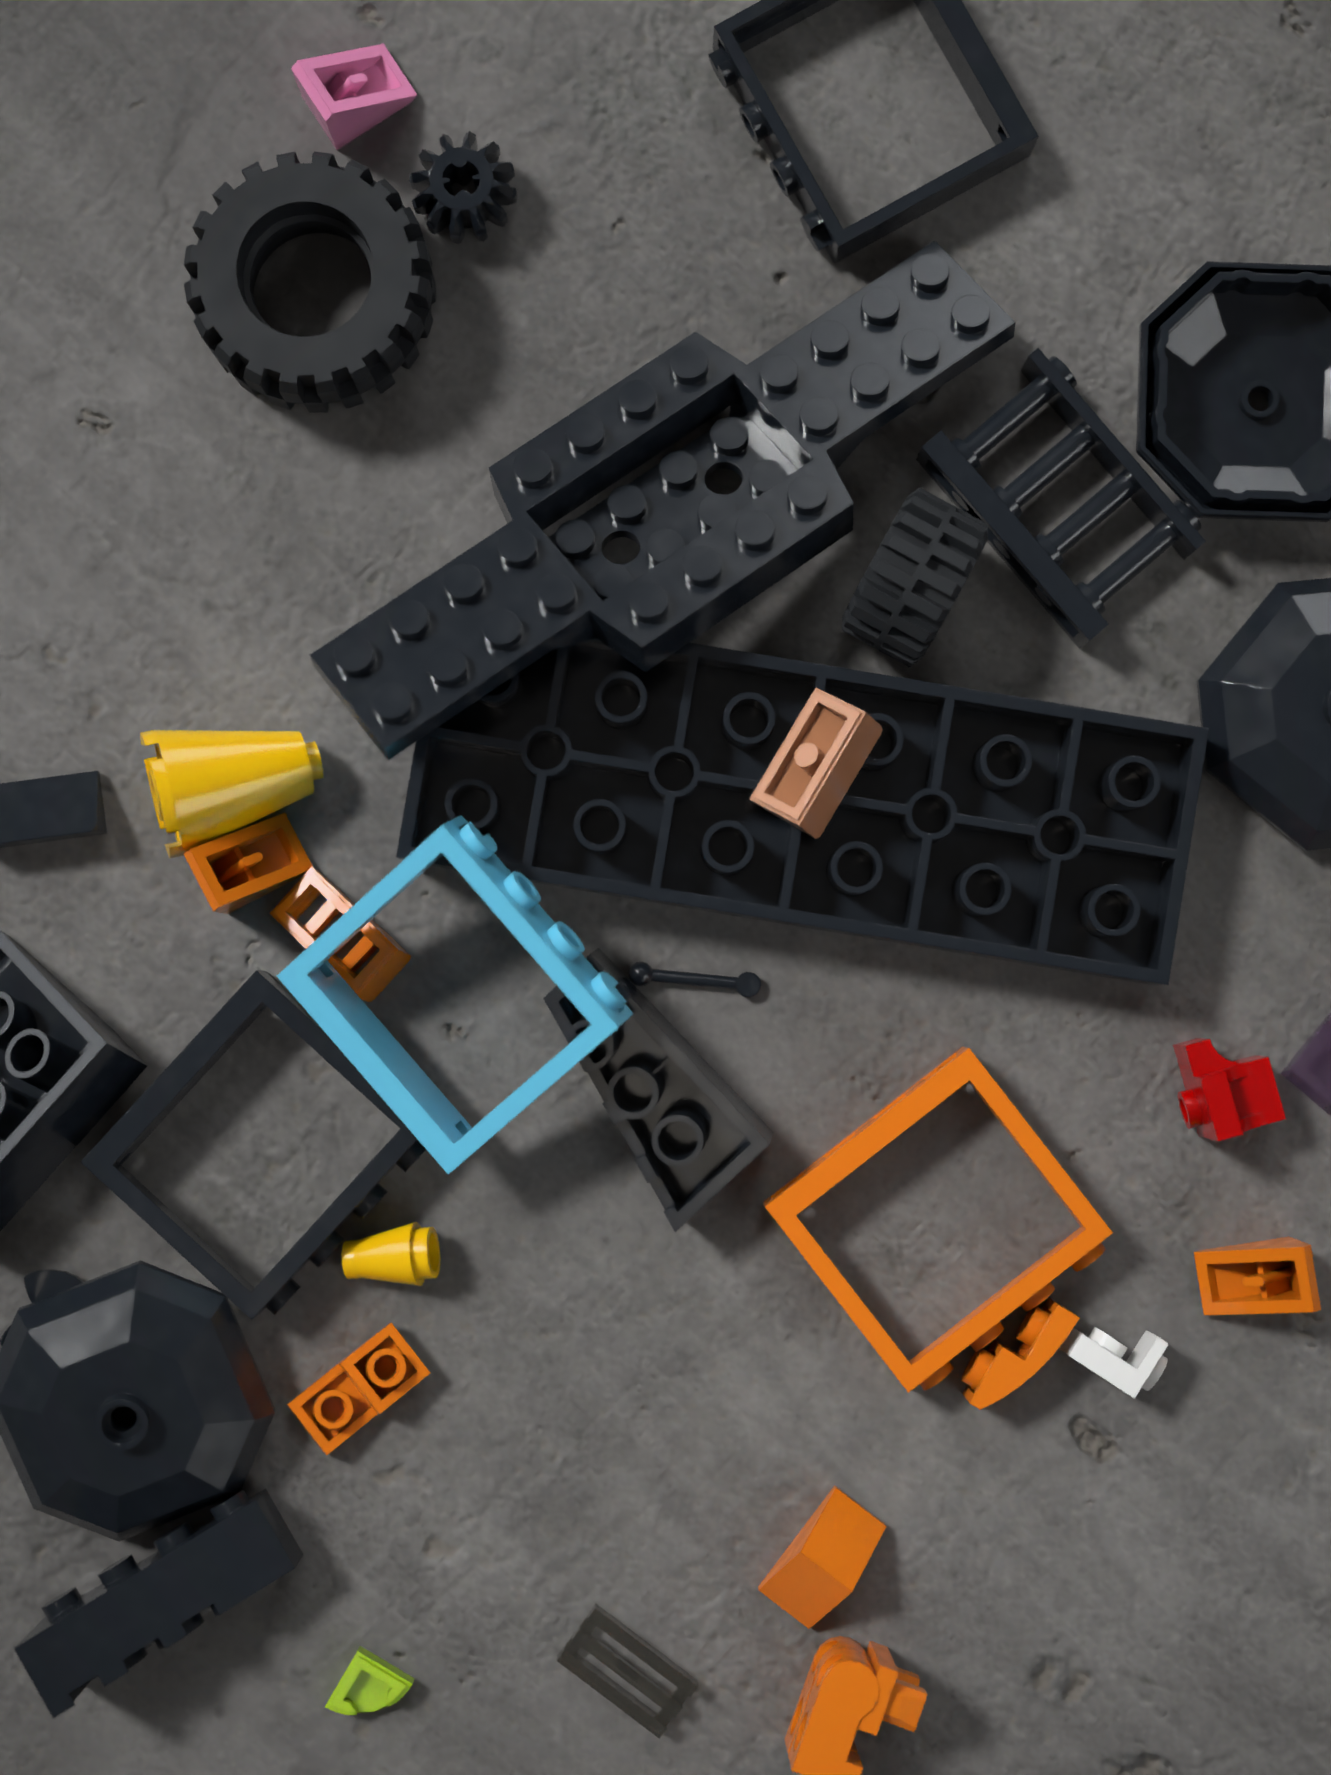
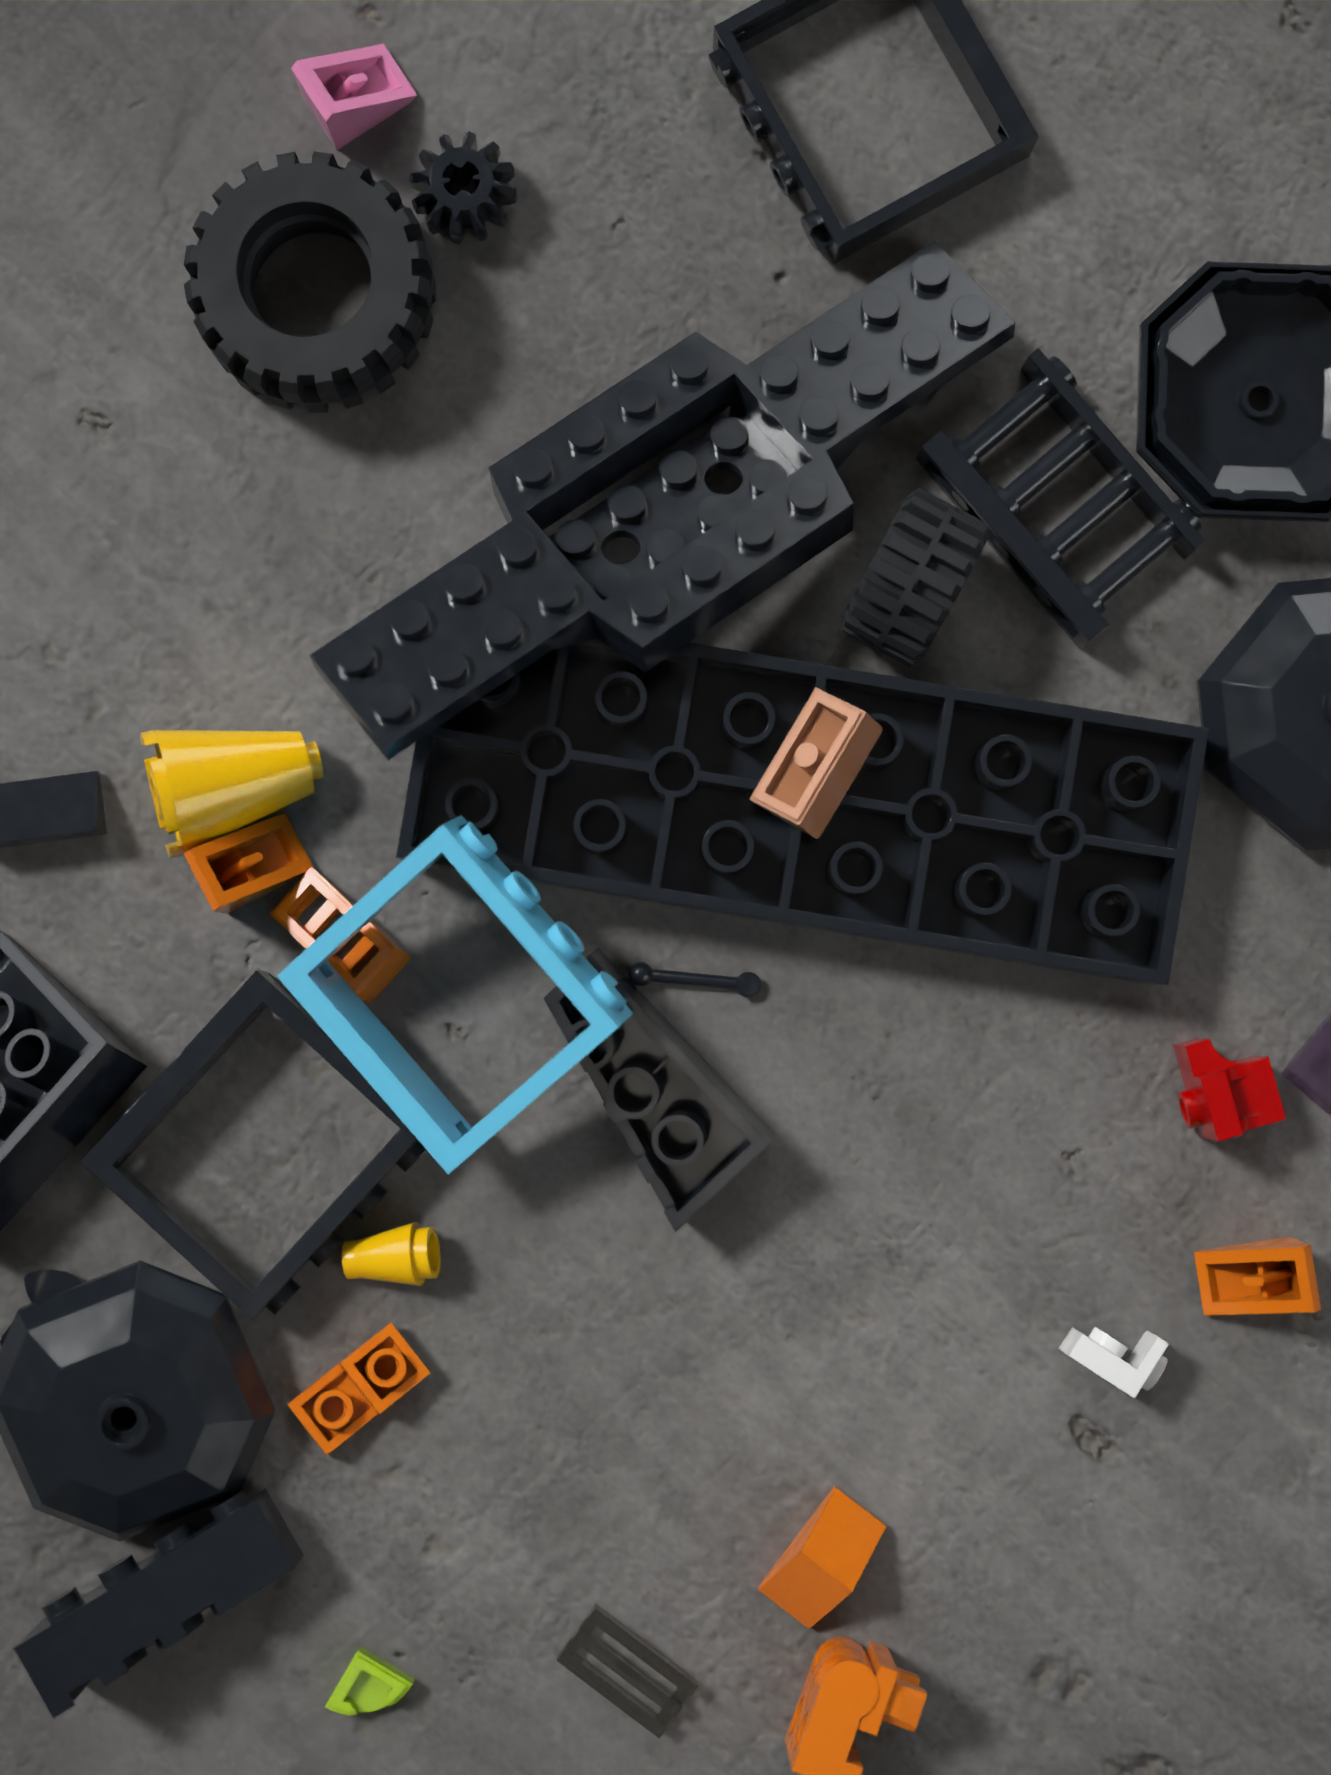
orange window [763,1047,1113,1393] -> none
orange slope [961,1298,1080,1410] -> none

